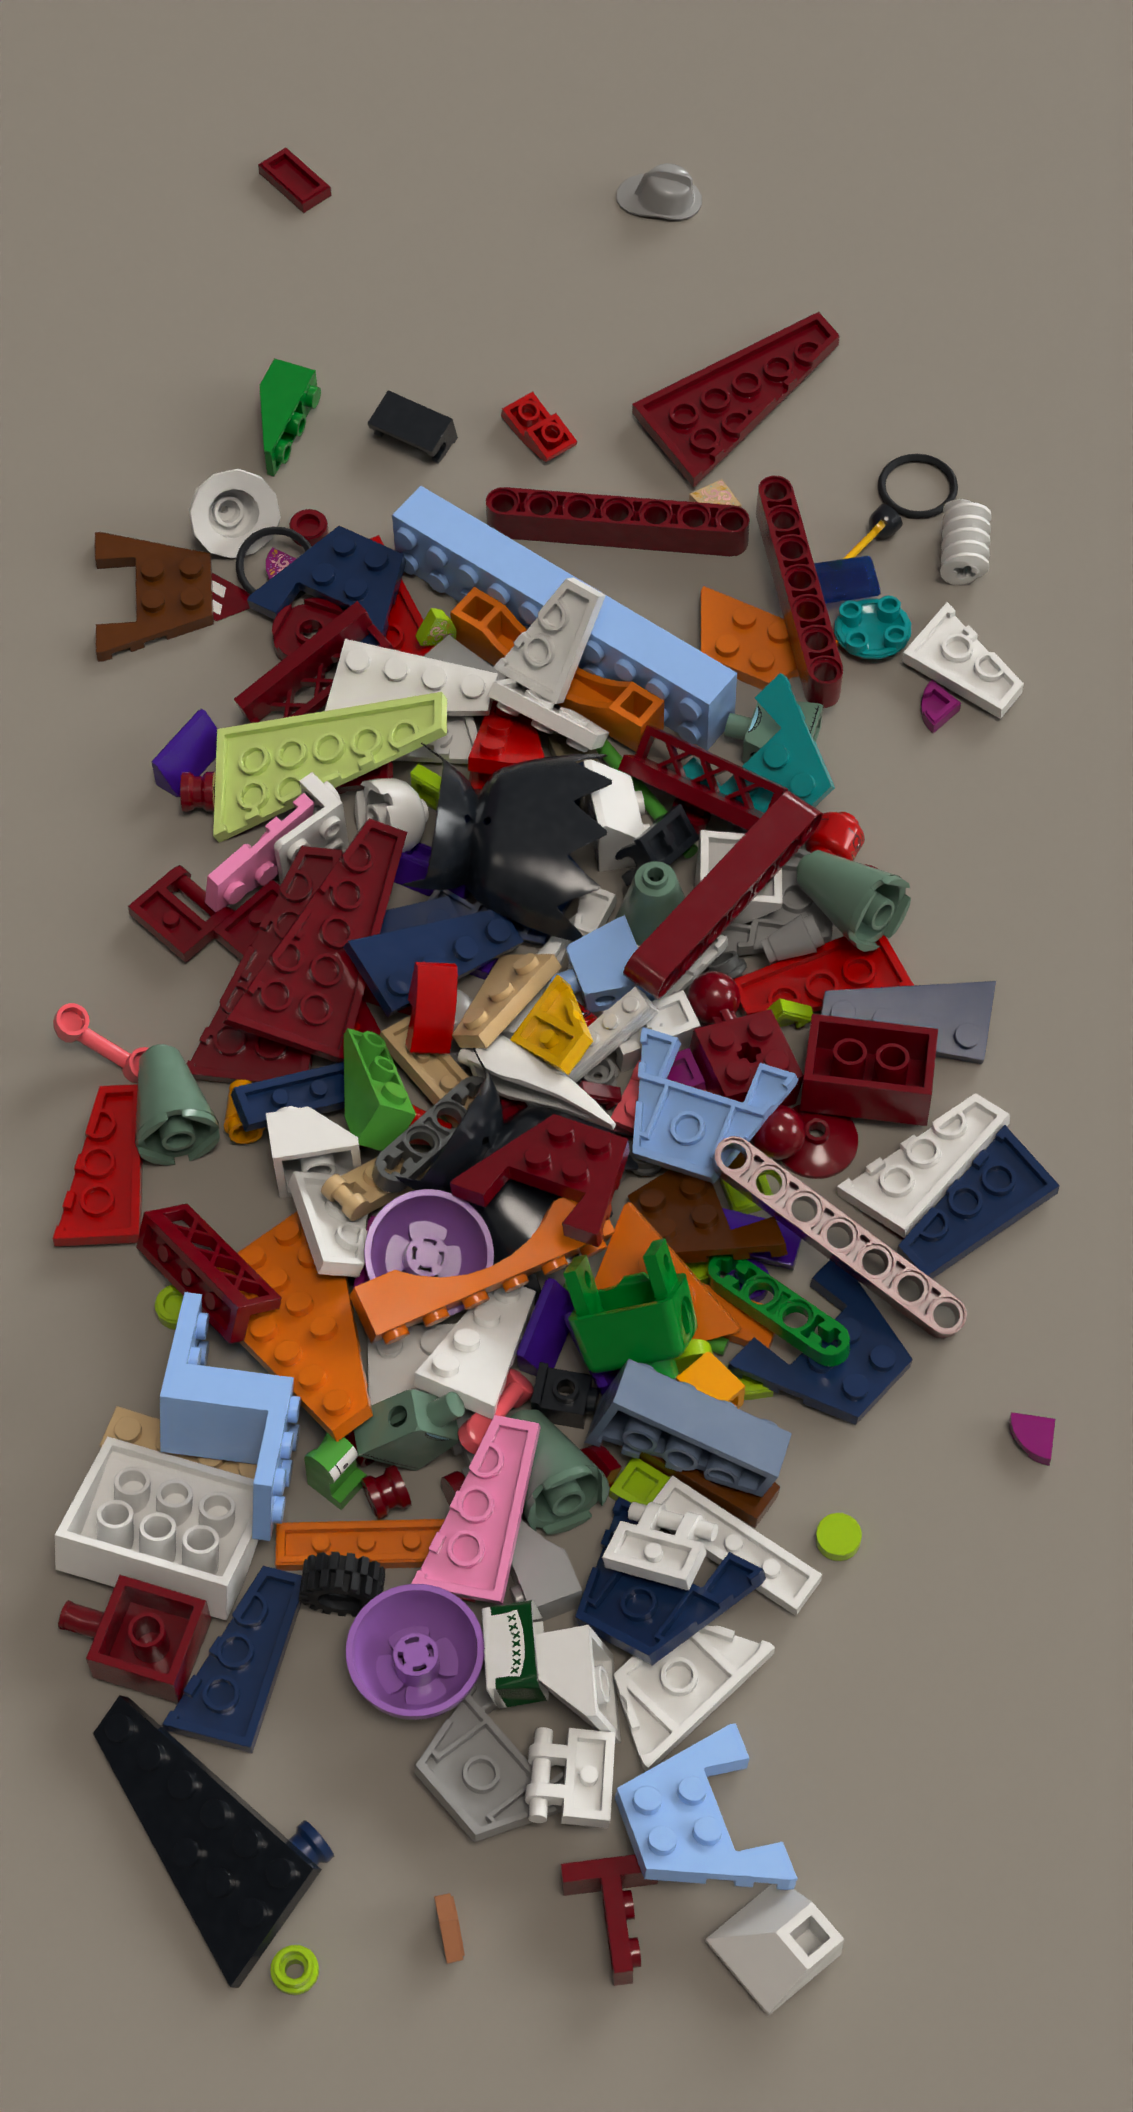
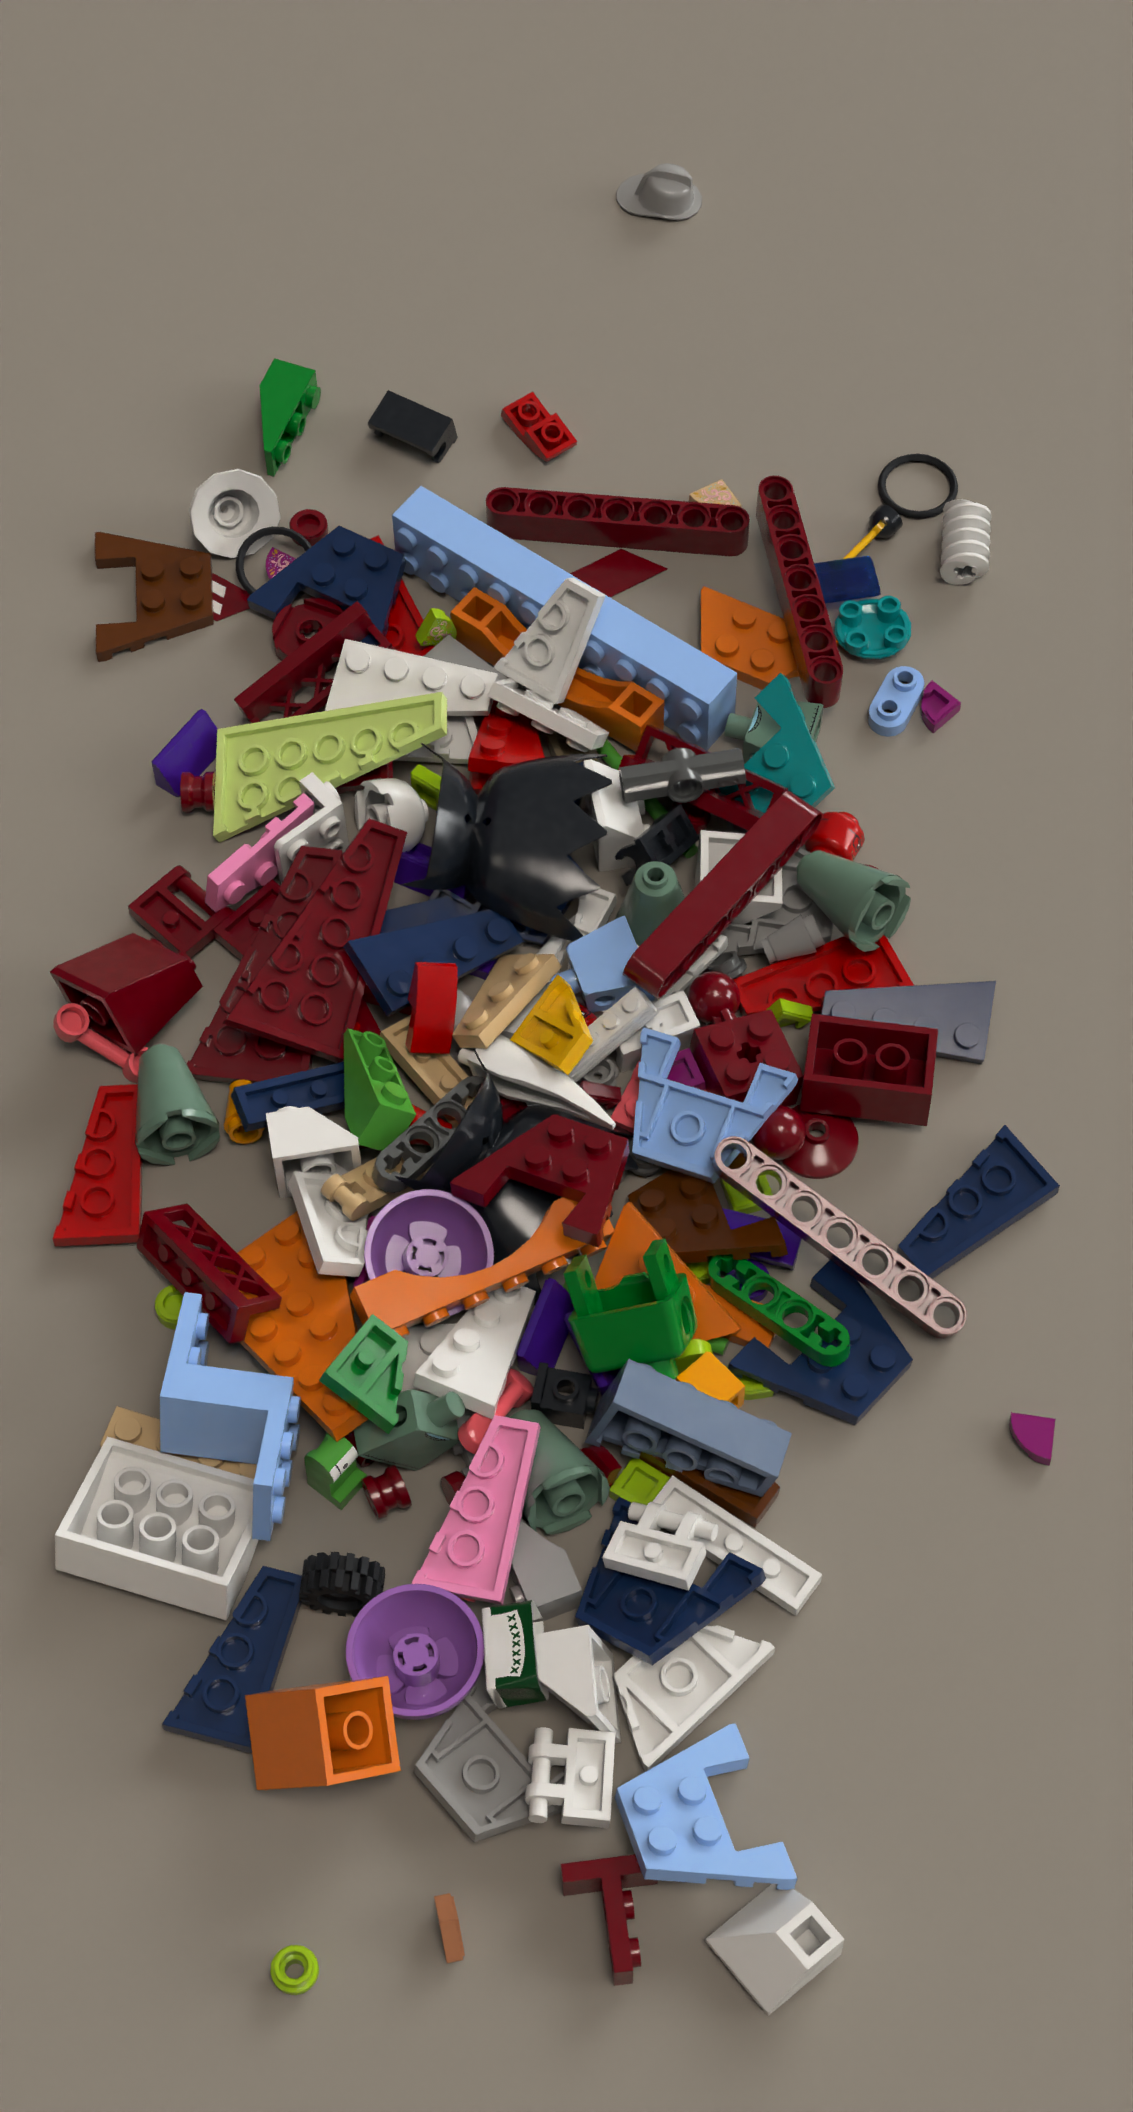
dark red brick [58,1575,212,1703] -> none
black wing [93,1695,322,1988] -> none
dark red tile [258,147,331,213] -> none
orange tile [275,1519,445,1571] -> none
dark blue wheel [288,1820,334,1865] -> none
dark red wing [632,312,840,488] -> none
lime tile [816,1513,862,1561] -> none
white wing [837,1093,1010,1238] -> none
white wing [902,602,1024,719] -> none
none -> dark red slope [50,933,203,1054]
none -> orange slope [245,1676,401,1790]
none -> green wing [319,1314,408,1434]
none -> dark red sticker [570,549,668,597]
none -> dark grey piece [619,748,746,803]
none -> light blue plate [868,666,924,737]

